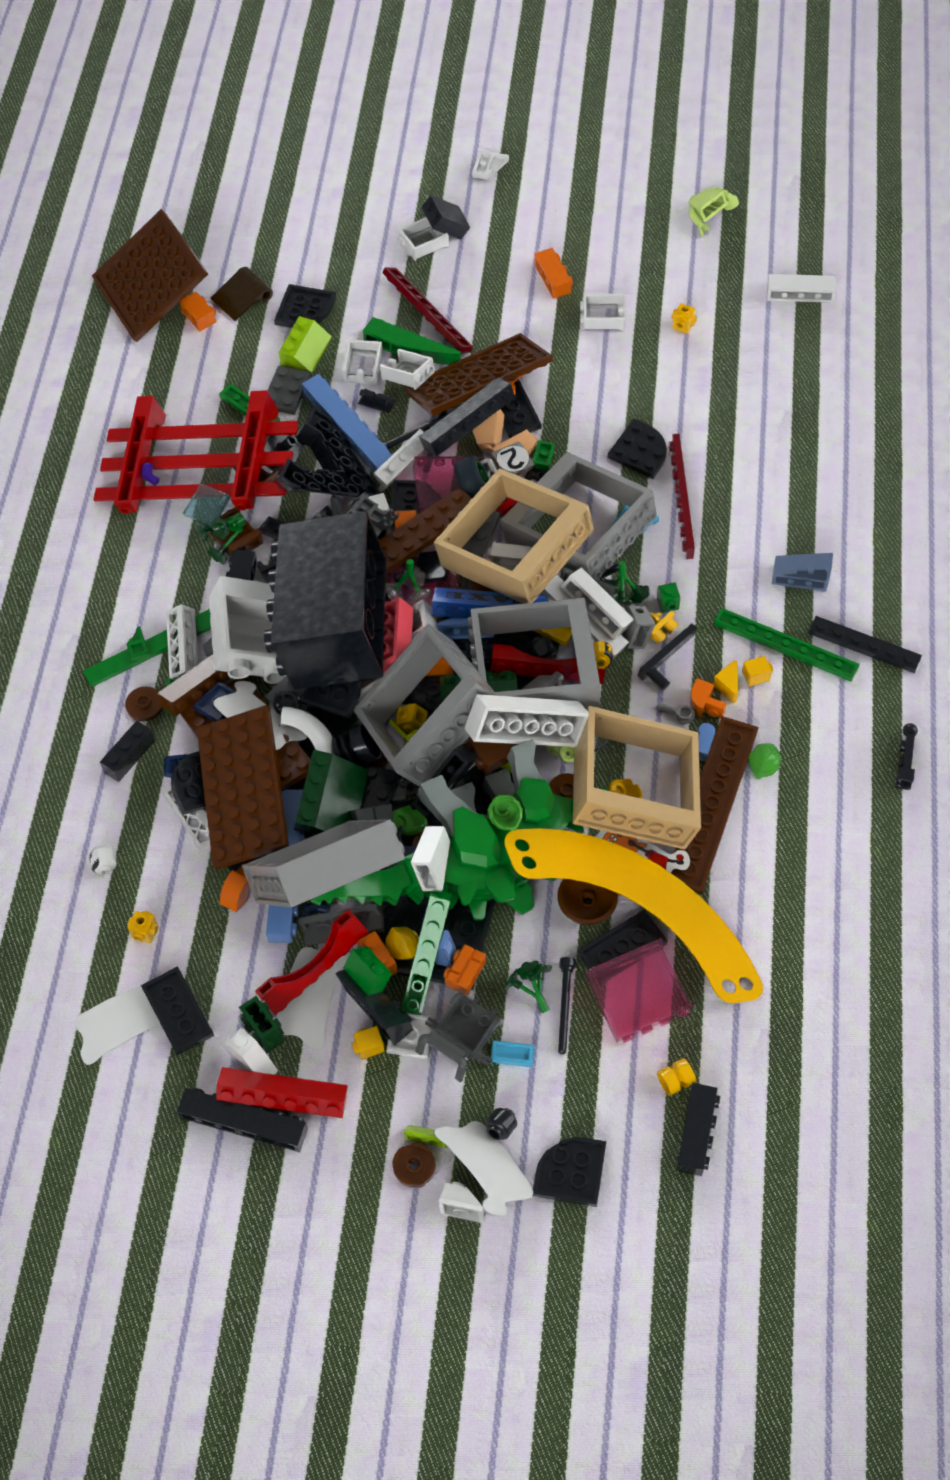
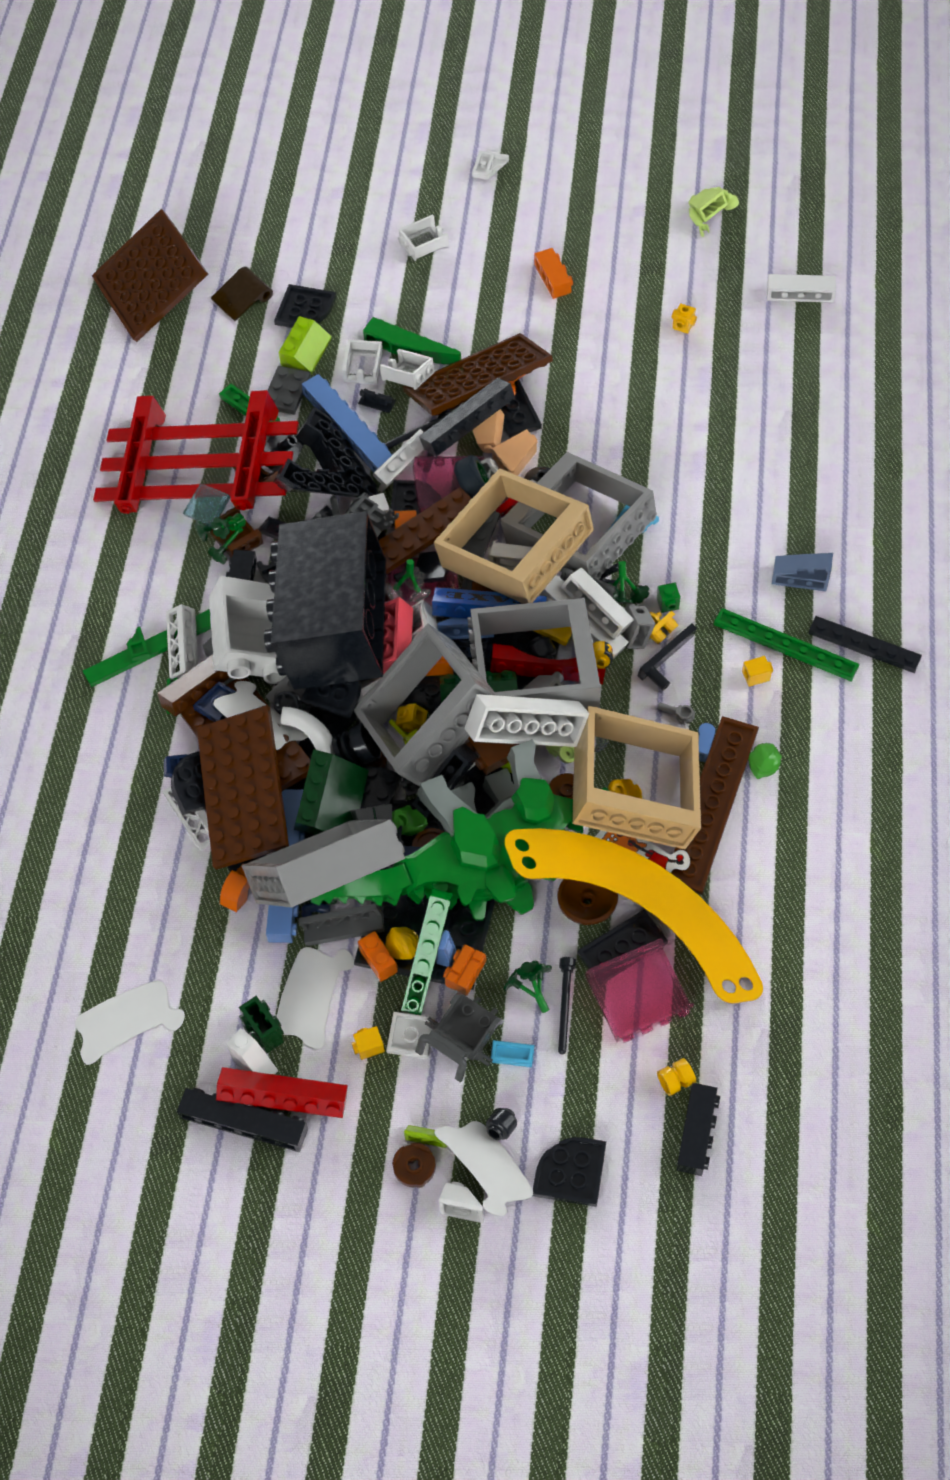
white head [89,845,117,876] -> none
black brick [100,721,155,782] -> none
reddish brown piece [125,687,163,722] -> none
yellow brick [127,911,159,943] -> none
dark purple arm [141,462,160,486] -> none
black plate [141,966,215,1056] -> none
orange brick [180,292,216,332] -> none
red arch [255,909,369,1015] -> none
black slope [335,970,414,1045] -> none
green brick [343,946,392,996] -> none
dark red plate [382,267,473,353] -> none
white slope [411,826,450,892] -> none
black brick [421,195,470,240] -> none
bright green hair [487,795,523,831] -> none
sticker [491,442,534,474] -> none
green plate [531,440,556,471] -> none
white window [580,294,624,331] -> none
black plate [607,418,667,479] -> none
dark red plate [669,434,695,559] -> none
orange brick [690,678,727,719] -> none
yellow slope [714,661,738,703] -> none
black plate [895,723,918,790] -> none

